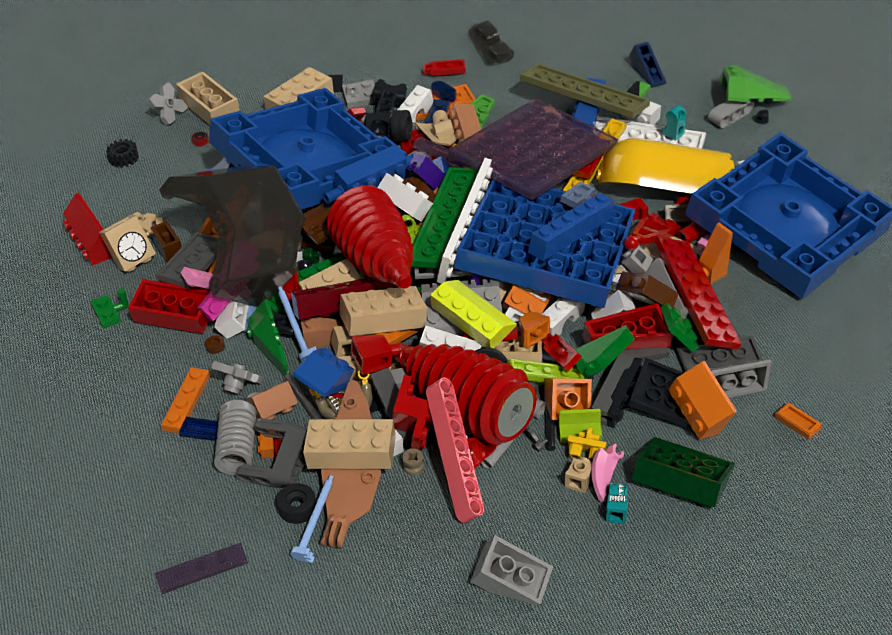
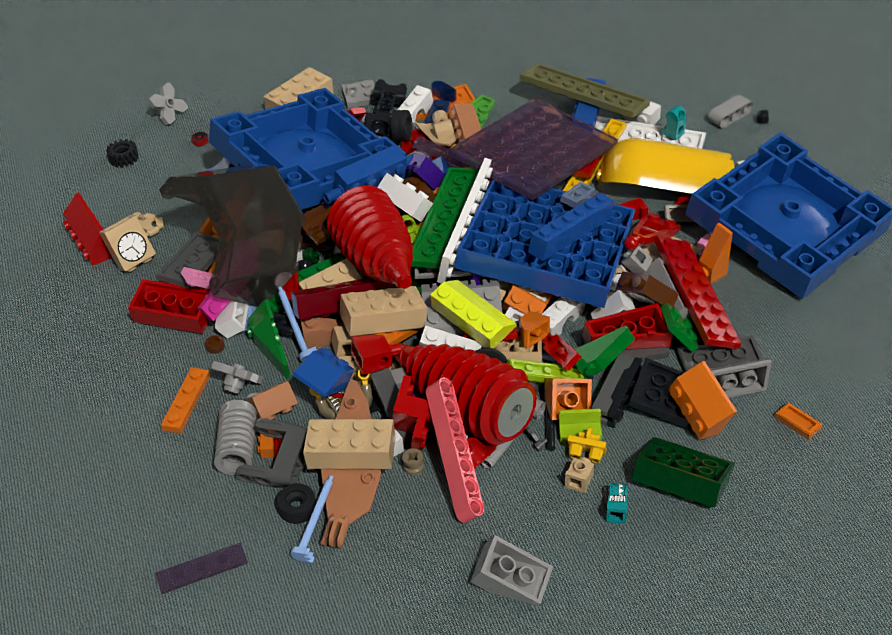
green plate [90,288,129,329] -> none
reddish brown brick [150,221,182,262] -> none
tan brick [176,72,240,125] -> none
clear blue tile [179,417,219,441] -> none
flat silver bar [285,373,322,419] -> none
black piece [328,74,343,93] -> none
red hinge [422,59,466,76] -> none
clear smoke panel [467,20,514,64] -> none
bright pink piece [592,444,624,503] -> none
tile [626,80,651,97] -> none
dark blue slope [629,41,667,88] -> none
red piece [677,220,710,243] -> none
bright green wedge [719,65,792,102] -> none

